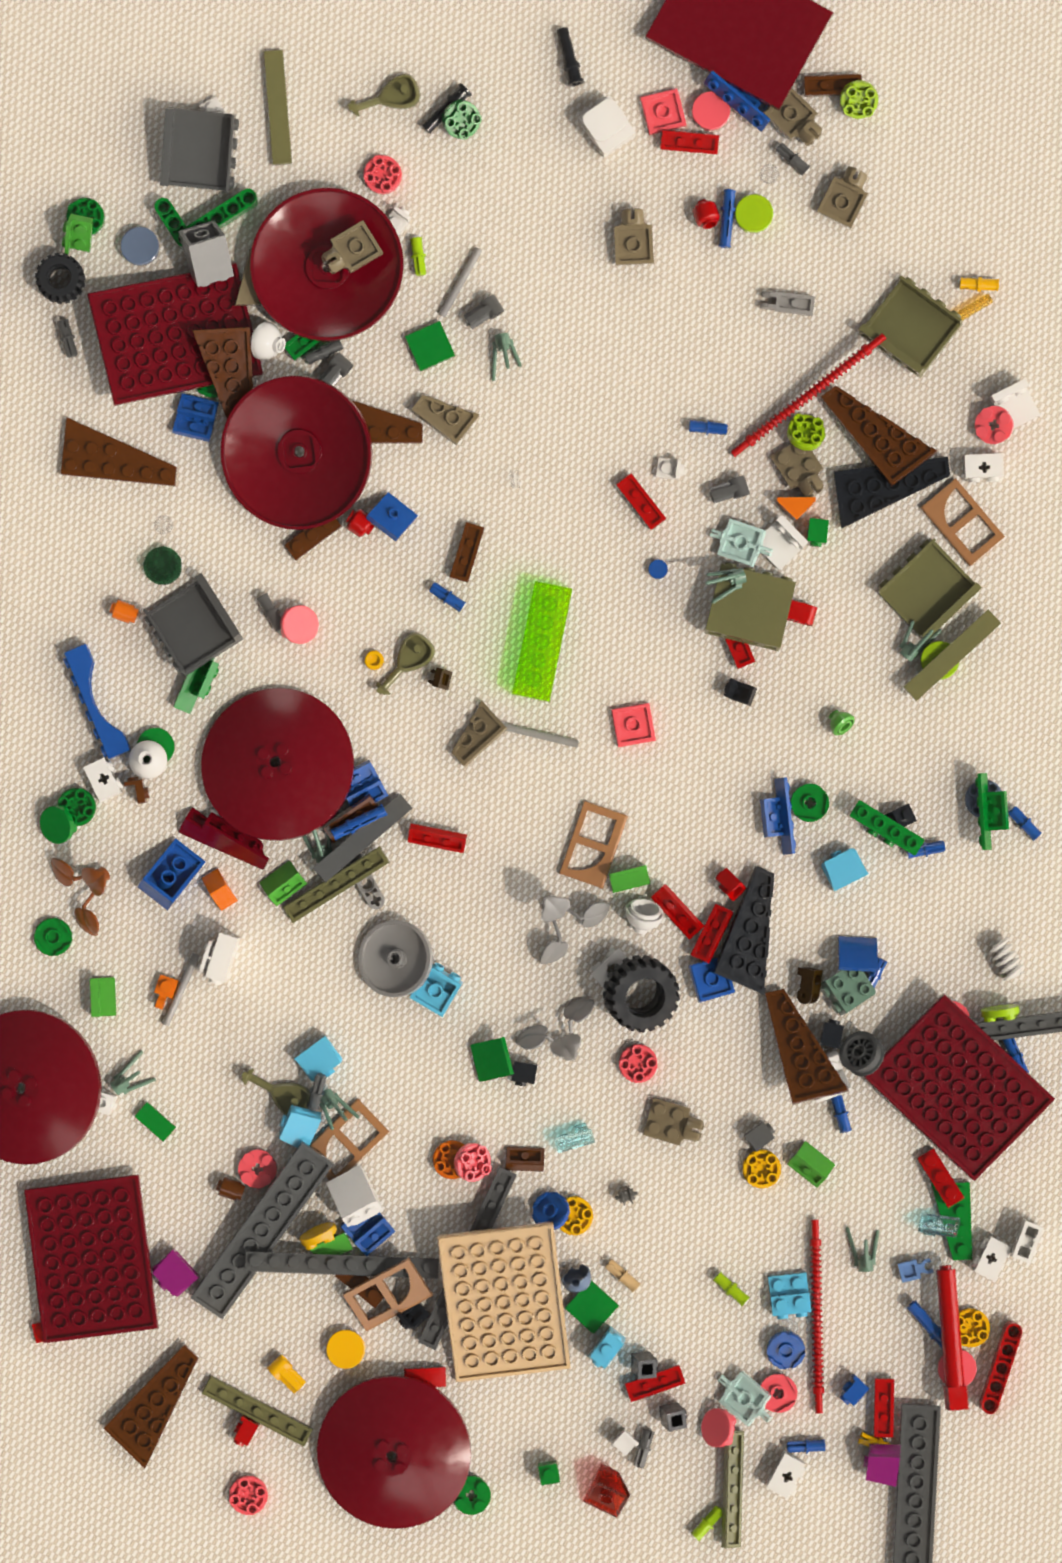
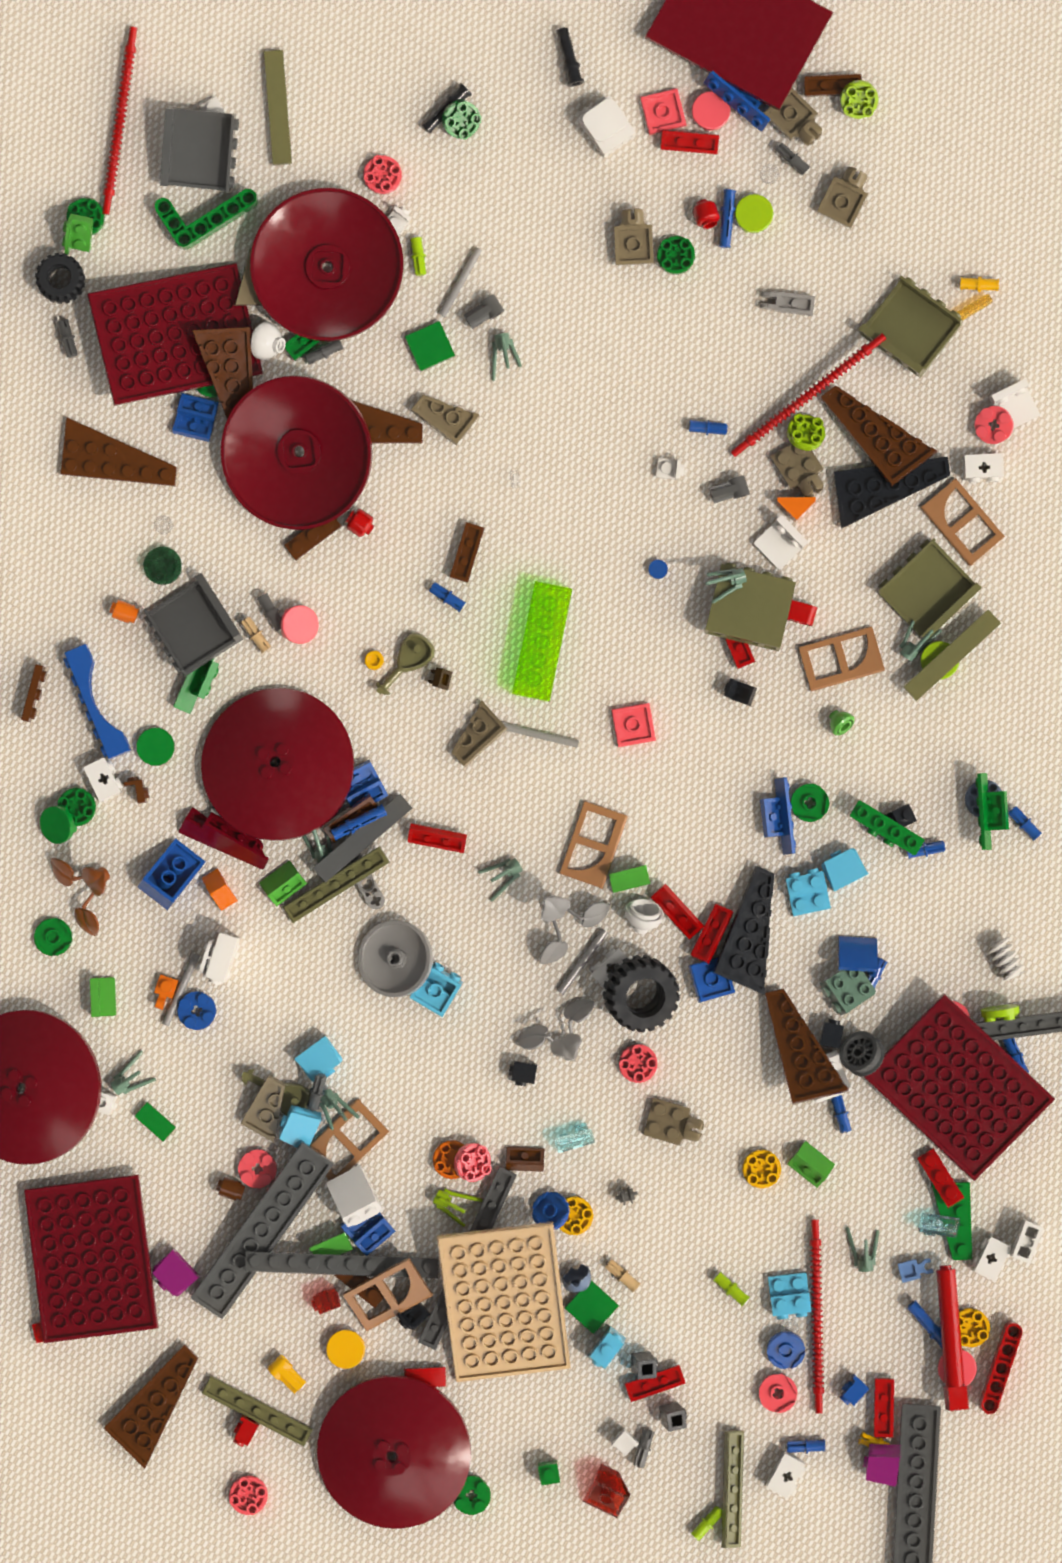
sand blue tile [121,227,159,266] -> none
white piece [129,740,167,779] -> none
light grey slope [178,221,234,287] -> none
yellow tile [299,1222,337,1250] -> none
dark grey piece [318,352,354,386] -> none
dark tan plate [322,220,383,274] -> none
olive piece [348,74,420,117] -> none
blue plate [366,492,418,542] -> none
green tile [470,1037,514,1082] -> none
red plate [616,473,666,530] -> none
coral tile [701,1408,736,1447] -> none
light aqua plate [710,518,773,567] -> none
red brick [716,868,747,902] -> none
light aqua plate [718,1371,772,1426] -> none
dark grey brick [744,1121,775,1152] -> none
dark brown leg [797,967,823,1004] -> none
green brick [806,518,829,547] -> none
none -> reddish brown plate [21,664,47,723]
none -> red hose [102,26,137,215]
none -> blue plate [178,992,217,1030]
none -> dark tan wing [240,1074,286,1142]
none -> tan axle [241,617,271,653]
none -> clear red brick [311,1287,342,1315]
none -> lime plant [433,1188,483,1227]
none -> sand green plant [478,858,523,902]
none -> light grey bar [557,929,608,995]
none -> green tile [657,236,695,275]
none -> medium azure plate [785,868,831,917]
none -> medium nougat window [799,627,885,692]

